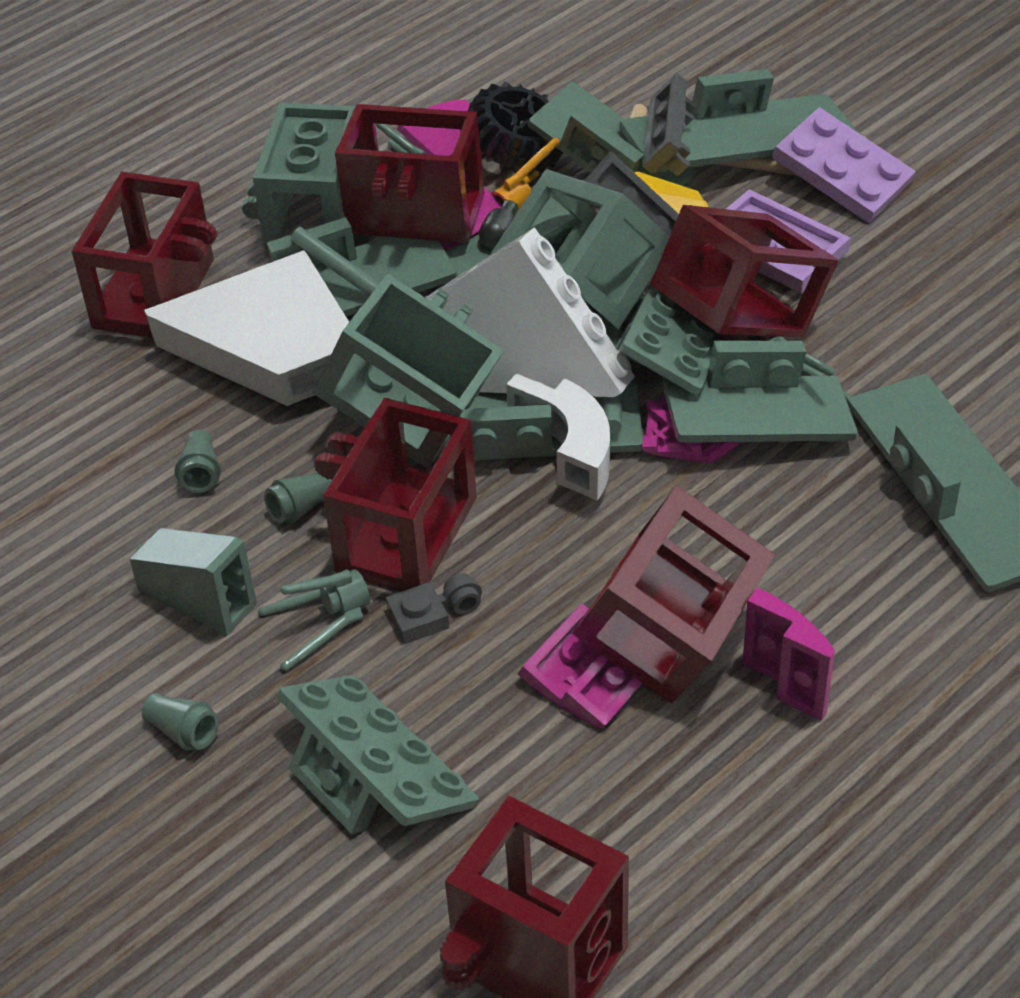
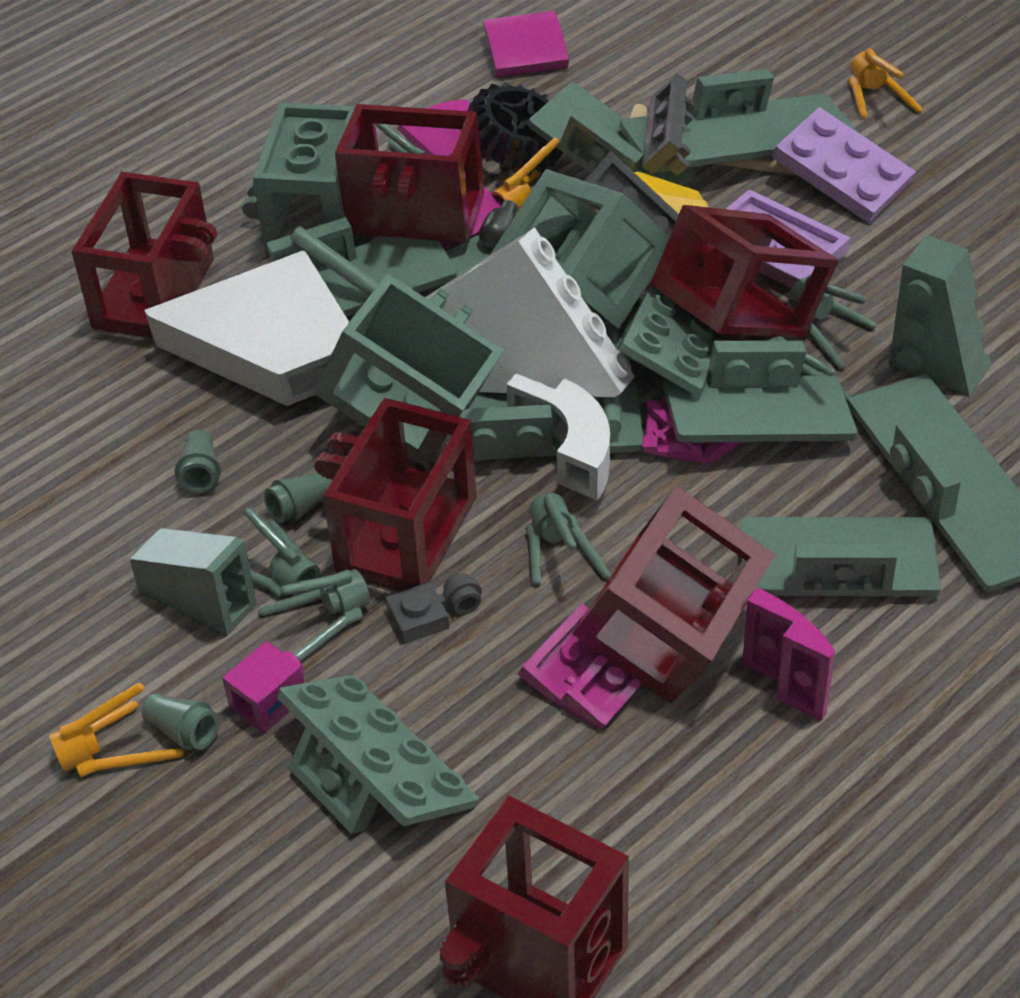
none -> light orange plant [49,683,184,777]
none -> dark pink brick [222,641,305,734]
none -> sand green plant [245,508,320,598]
none -> dark pink slope [483,11,569,77]
none -> sand green plant [525,493,611,586]
none -> sand green bracket [740,517,941,596]
none -> sand green plant [788,275,876,370]
none -> light orange plant [847,48,922,119]
none -> sand green wedge [889,235,992,396]

